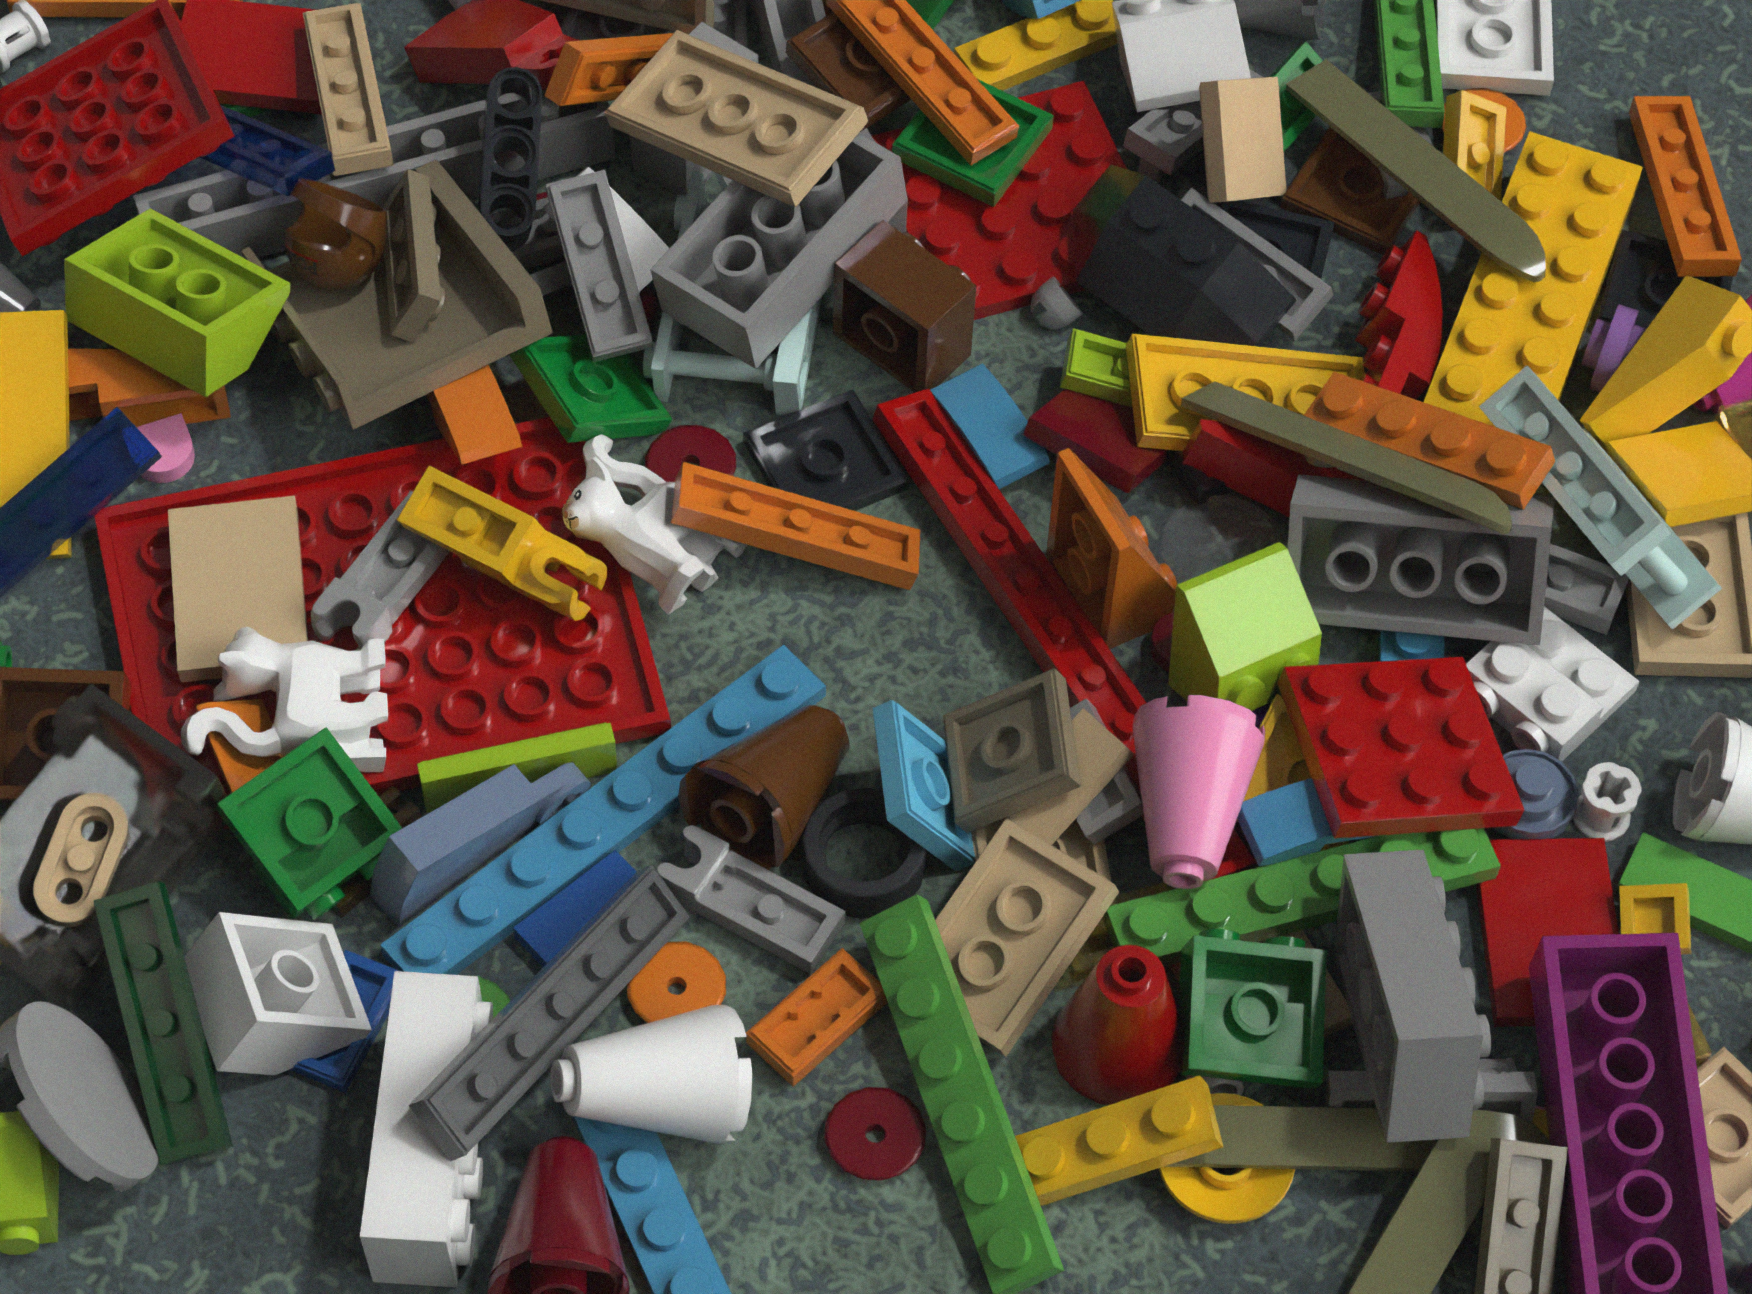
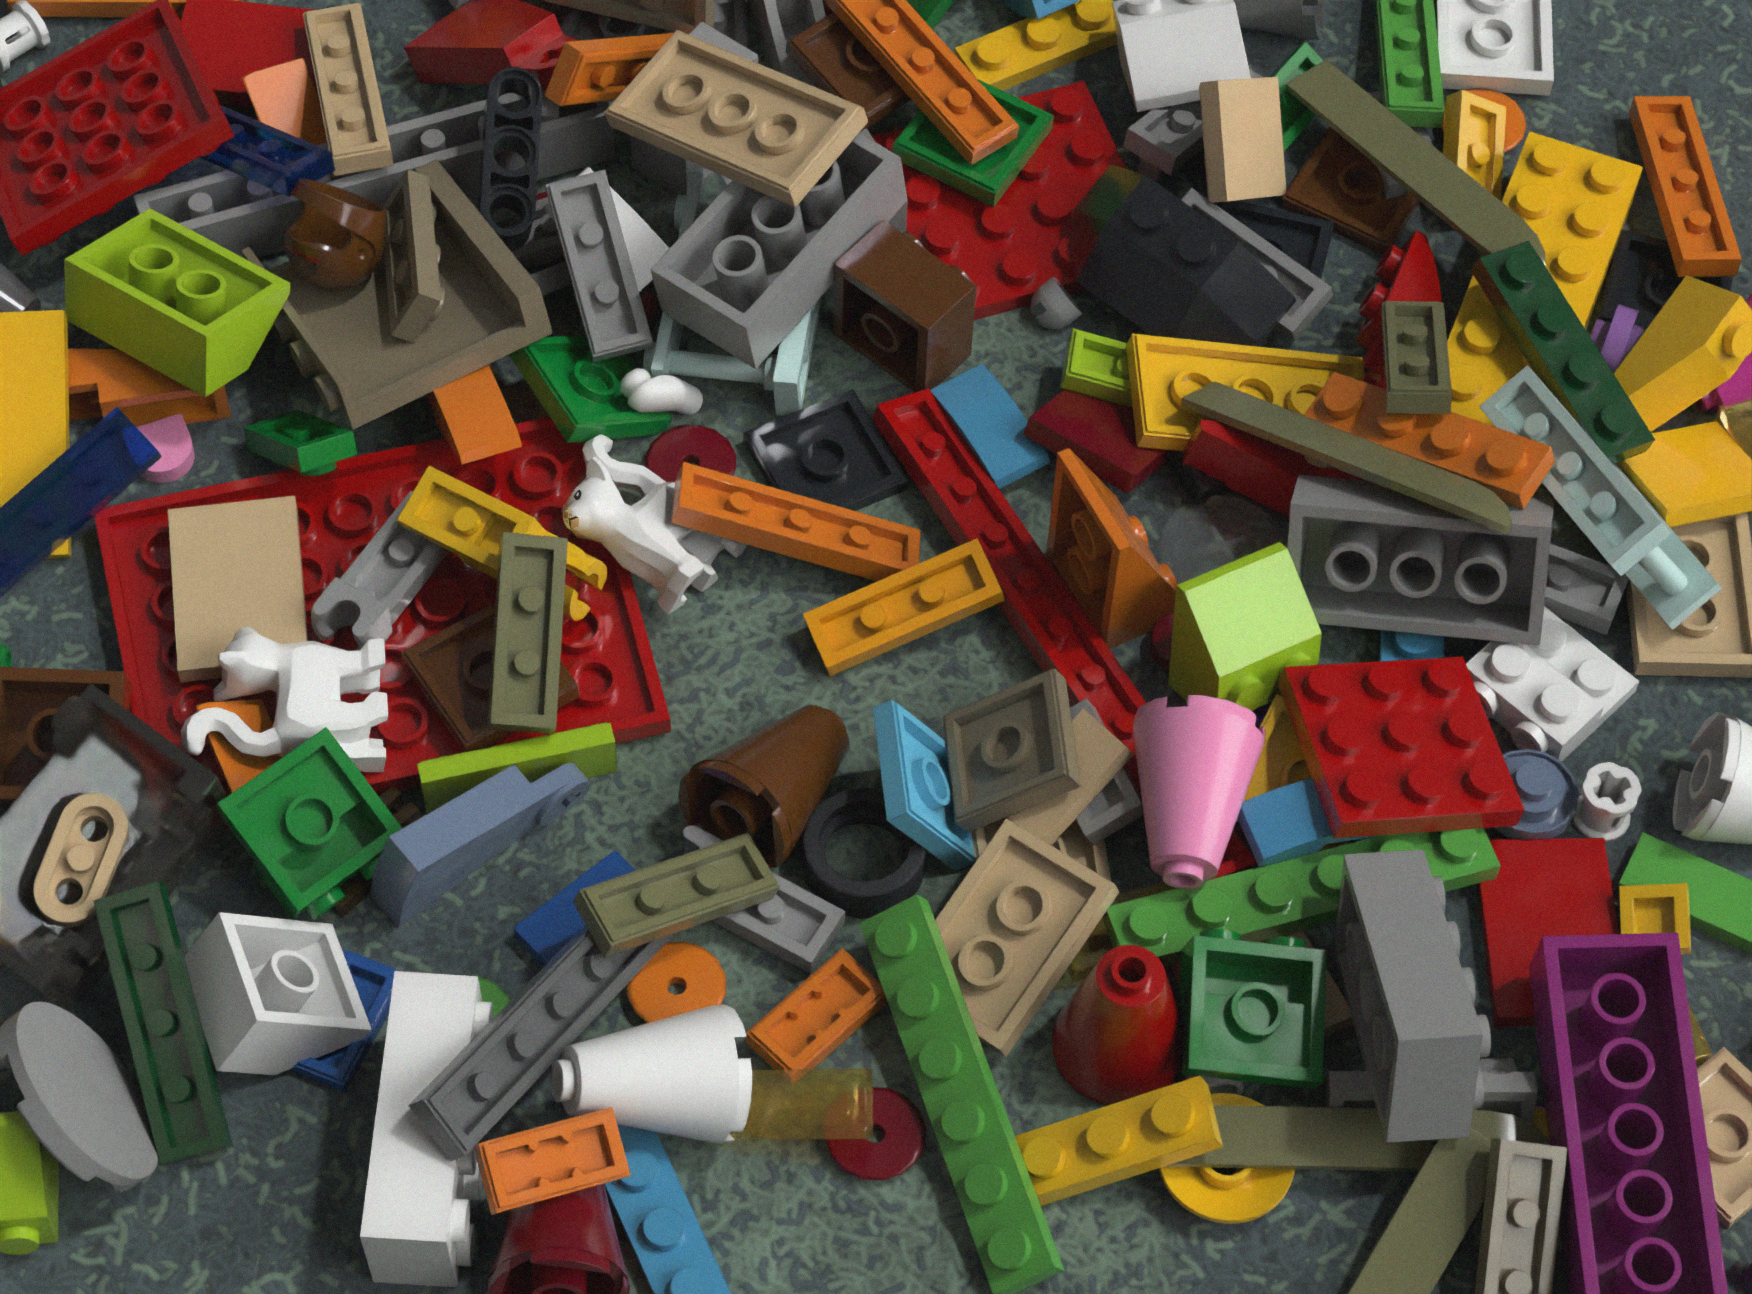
dark azure plate [380,645,826,975] -> none
none -> orange slope [242,58,327,157]
none -> green plate [243,410,358,476]
none -> reddish brown tile [400,602,579,752]
none -> orange plate [473,1107,631,1215]
none -> olive plate [487,532,568,734]
none -> olive tile [573,833,780,958]
none -> white arm [620,368,703,415]
none -> clear yellow plate [733,1069,873,1139]
none -> light orange plate [803,538,1004,676]
none -> olive tile [1381,301,1452,414]
none -> dark green plate [1471,240,1655,464]

